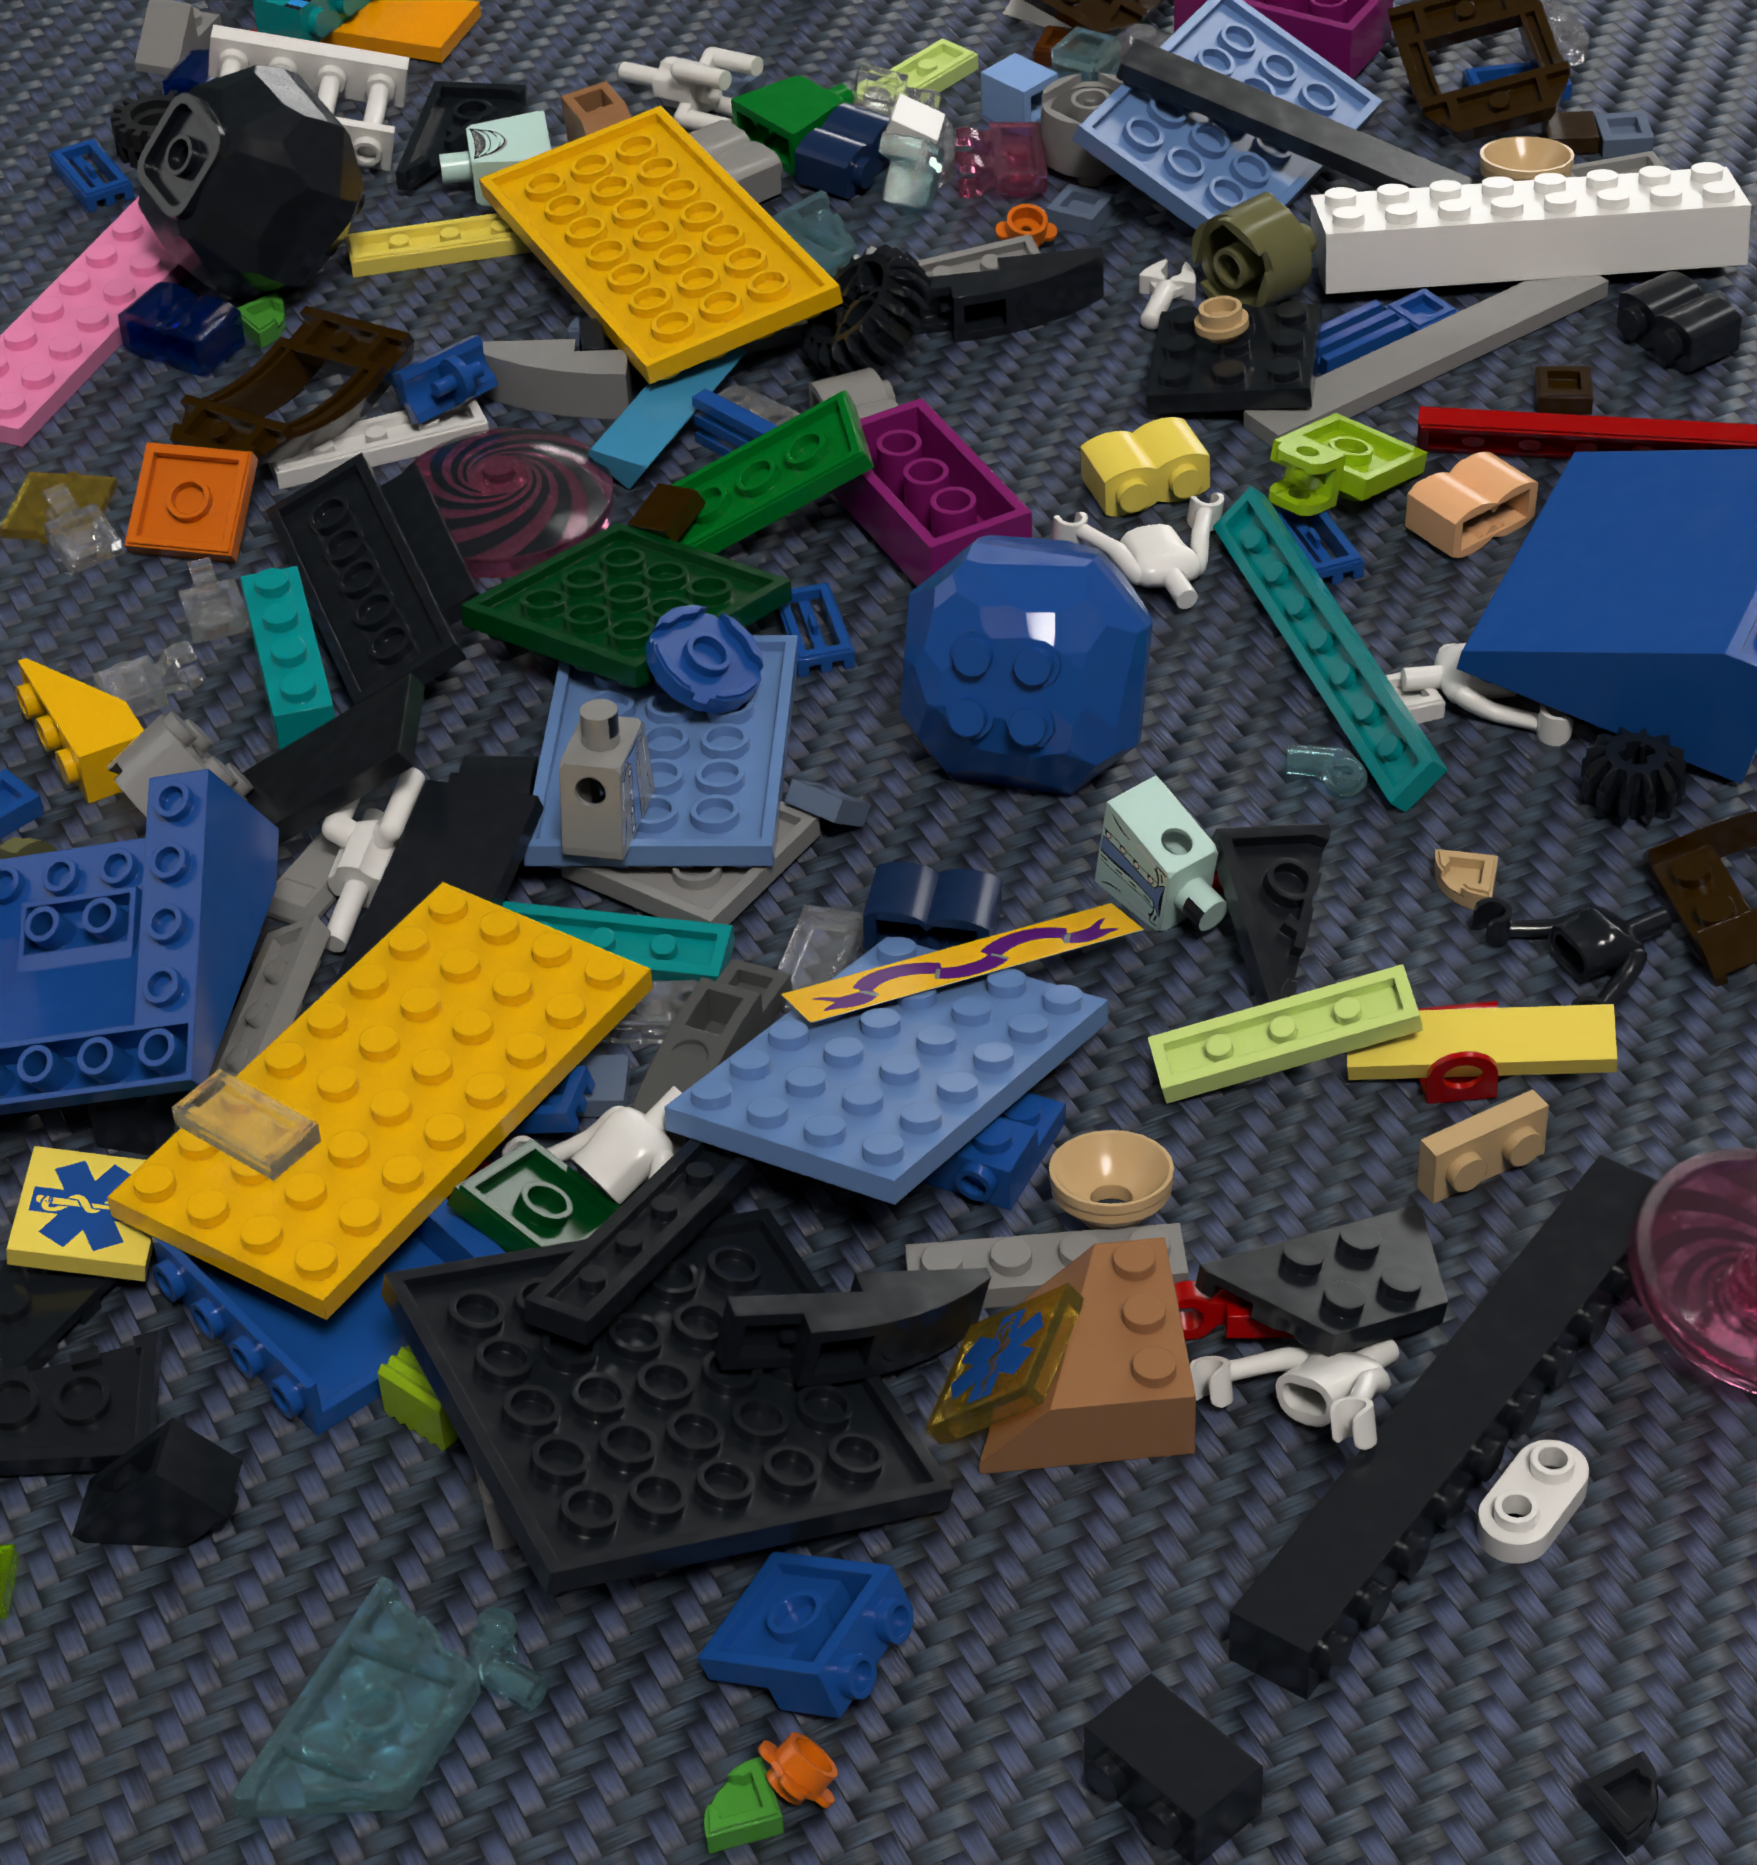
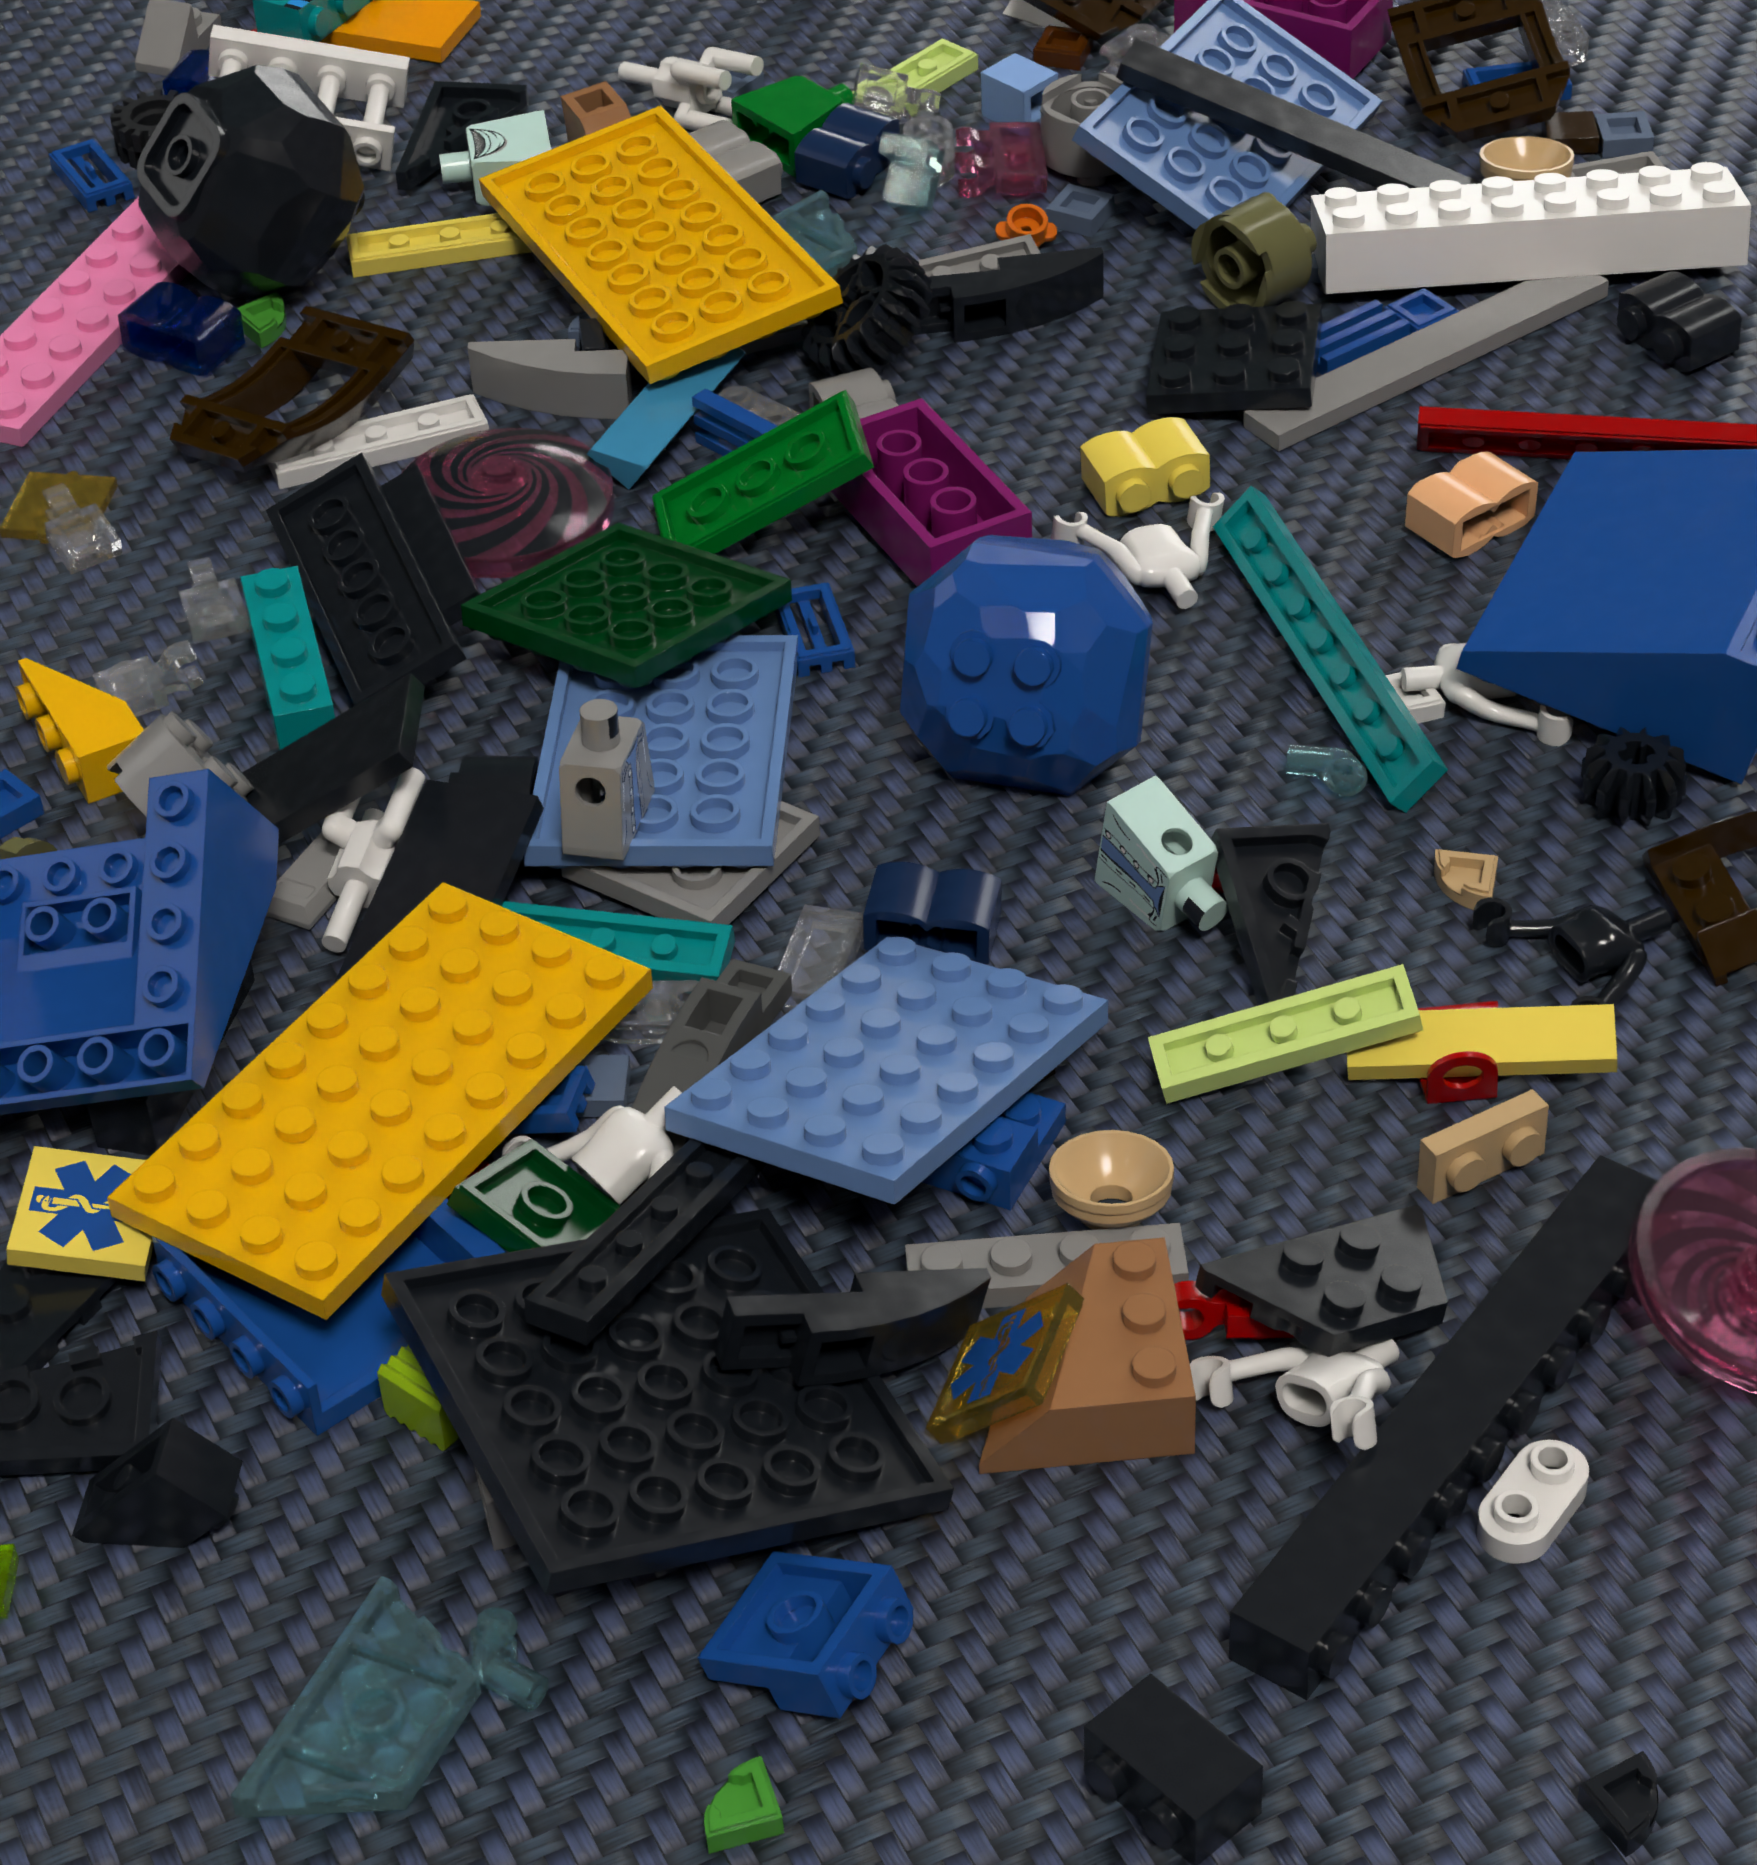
orange tile [124,442,258,563] -> none
clear tile [172,1069,321,1181] -> none
light grey plate [191,915,331,1114] -> none
blue hips [392,335,499,424] -> none
dark brown tile [627,483,706,542] -> none
blue tile [645,605,764,714] -> none
orange plate [758,1732,838,1809] -> none
yellow sticker [781,903,1144,1023] -> none
sand blue tile [784,779,871,827] -> none
white tile [885,94,945,154] -> none
clear light blue panel [1052,26,1120,82] -> none
white bar [1139,259,1196,330] -> none
tan plate [1194,296,1249,344] -> none
lime plate [1268,413,1428,516] -> none
blue tile [1274,507,1365,585] -> none
dark brown tile [1534,366,1593,414] -> none

